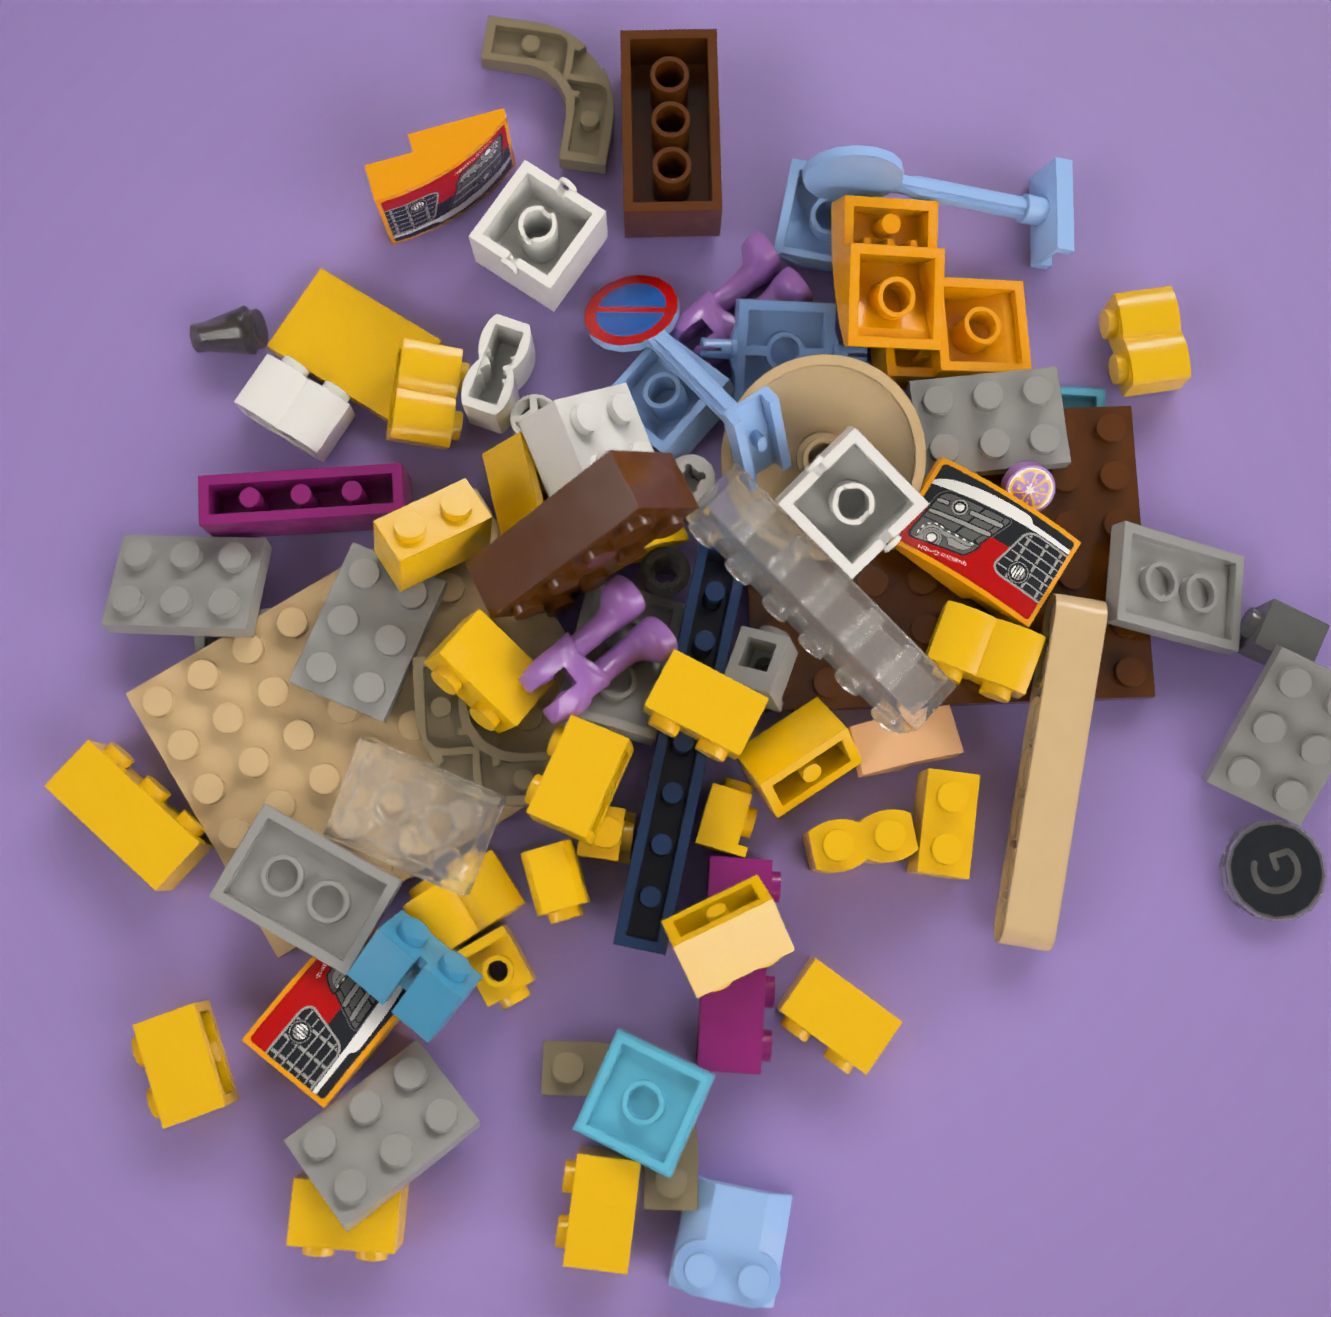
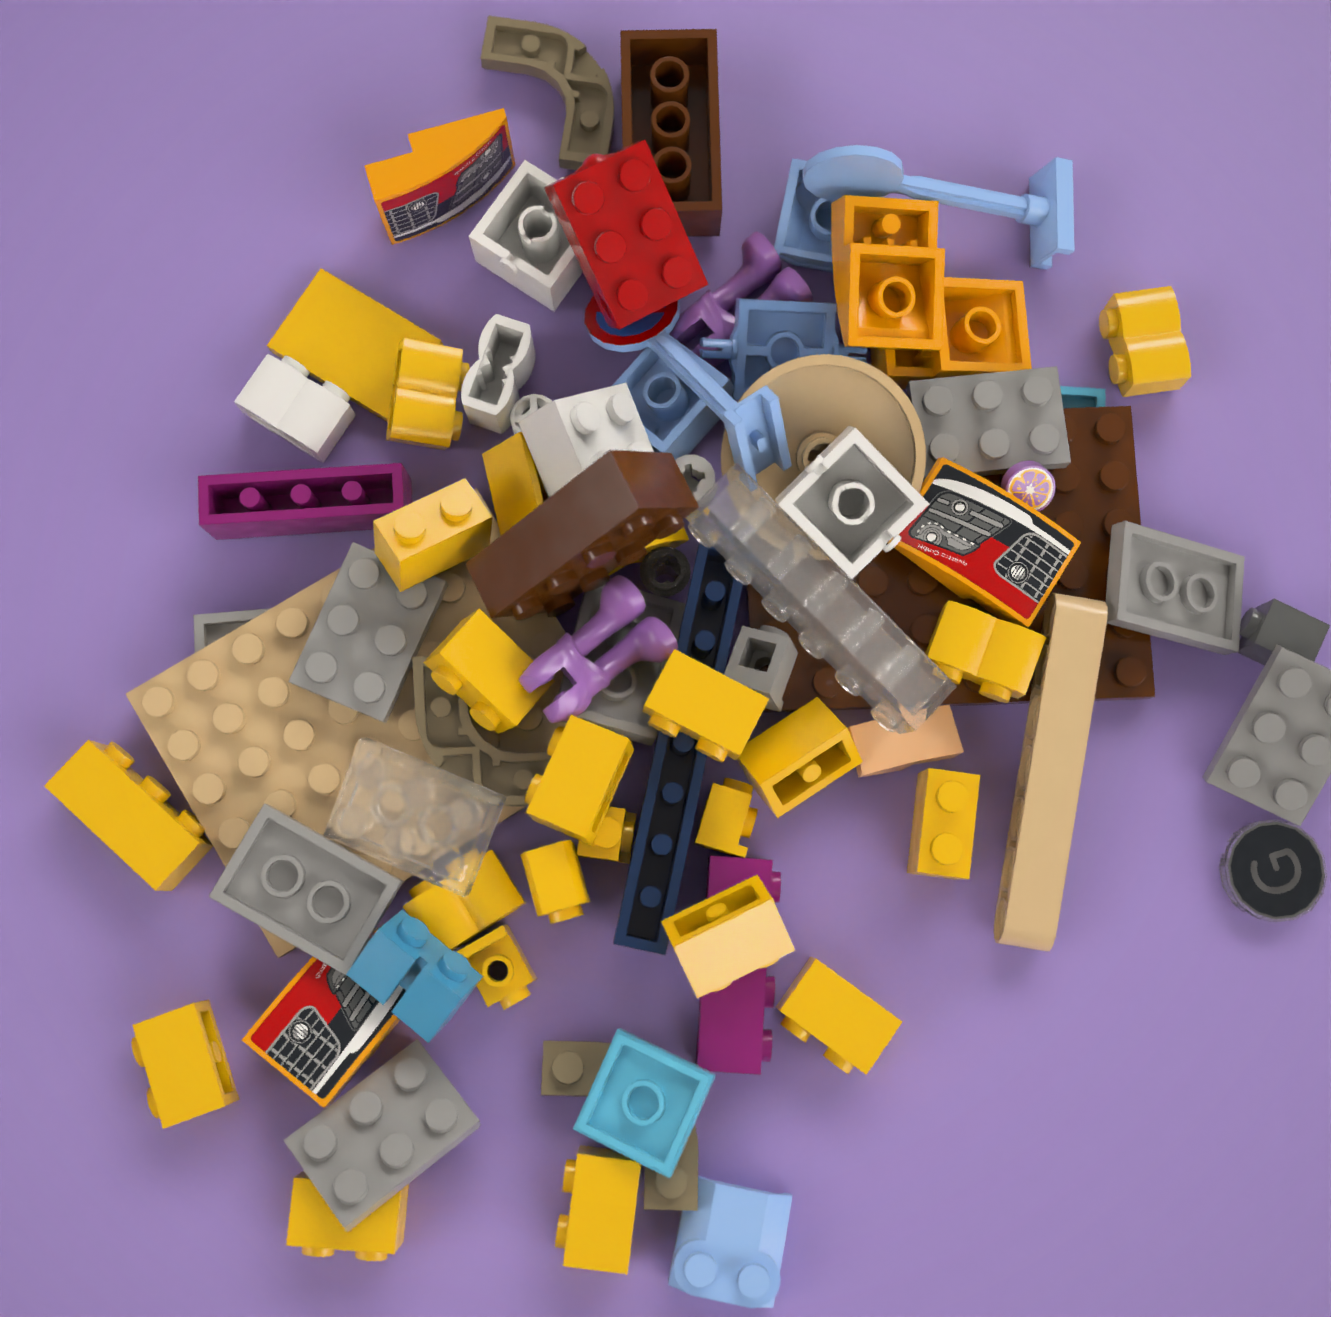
light grey plate [101,535,272,638] -> none
clear smoke cone [190,306,268,355] -> none
yellow brick [802,809,918,874] -> none
none -> red piece [544,140,709,329]

